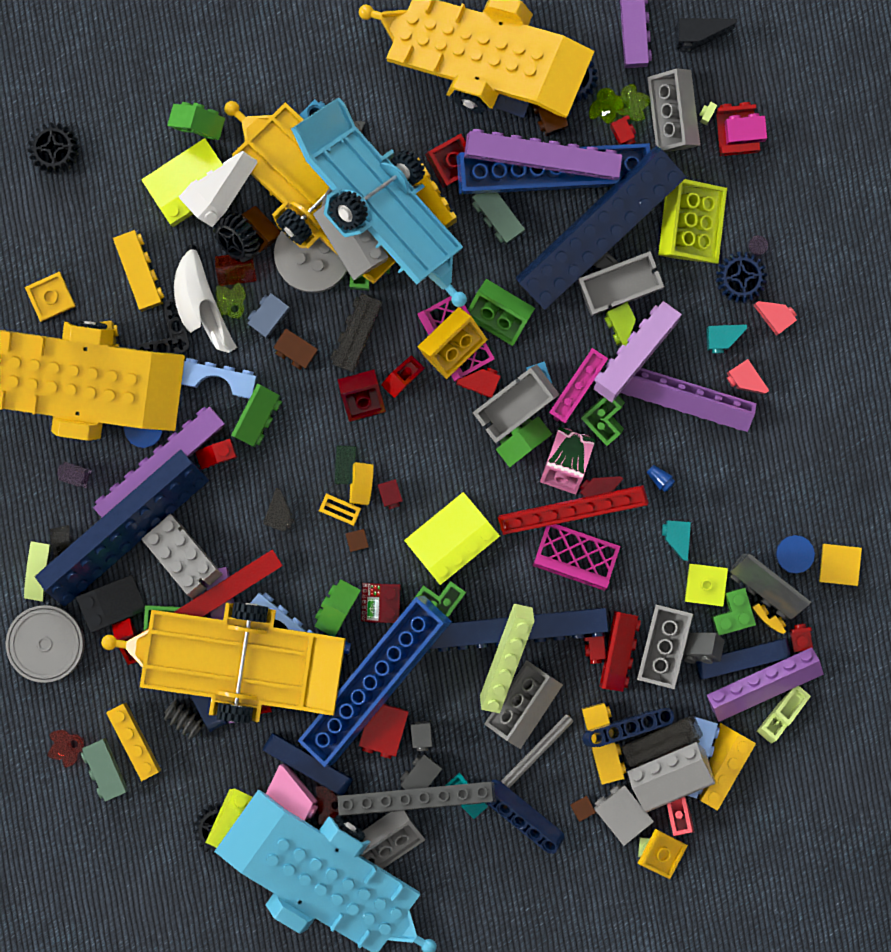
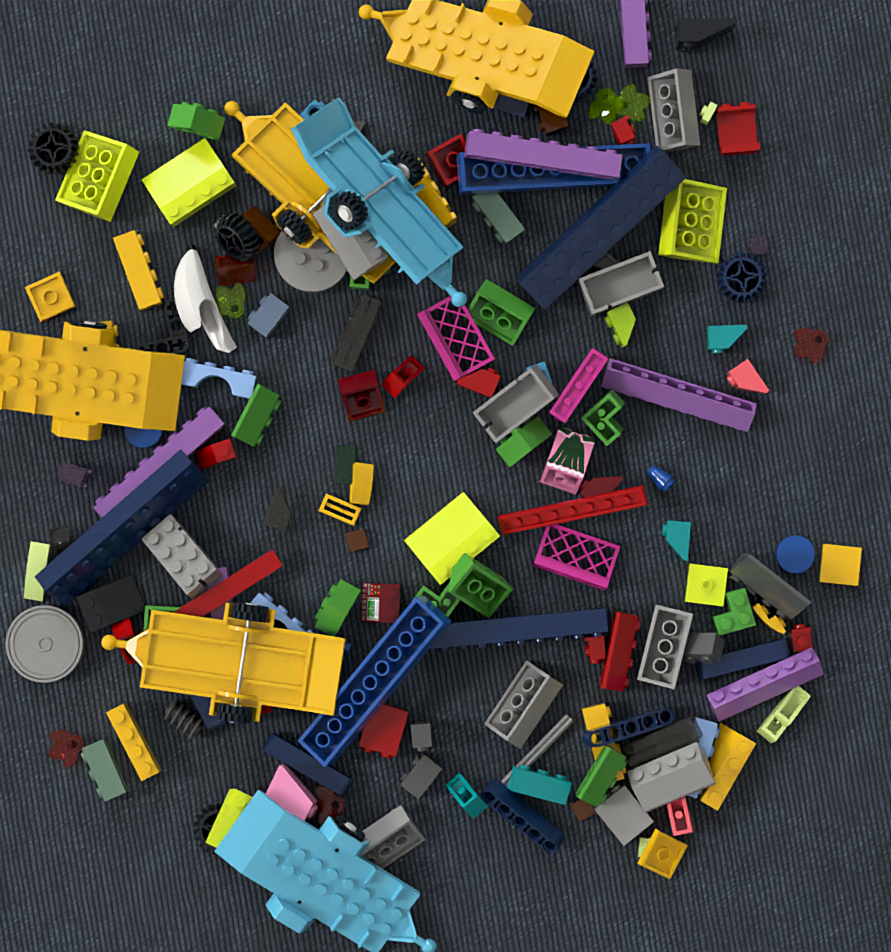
white wedge [179,151,258,227] -> none
reddish brown brick [273,329,319,370] -> none
dark grey brick [337,782,496,816] -> none
dark red brick [378,479,403,509] -> none
yellow slope [417,307,488,379] -> none
yellowish green brick [480,604,534,713] -> none
lavender brick [594,301,682,402] -> none
dark pink brick [725,113,767,145] -> none
coral slope [753,301,797,336] -> none
none -> neon yellow slope [55,130,139,222]
none -> bright green slope [448,553,513,618]
none -> teal brick [507,764,572,805]
none -> bright green slope [576,745,627,807]
none -> clear red plate [793,328,828,364]

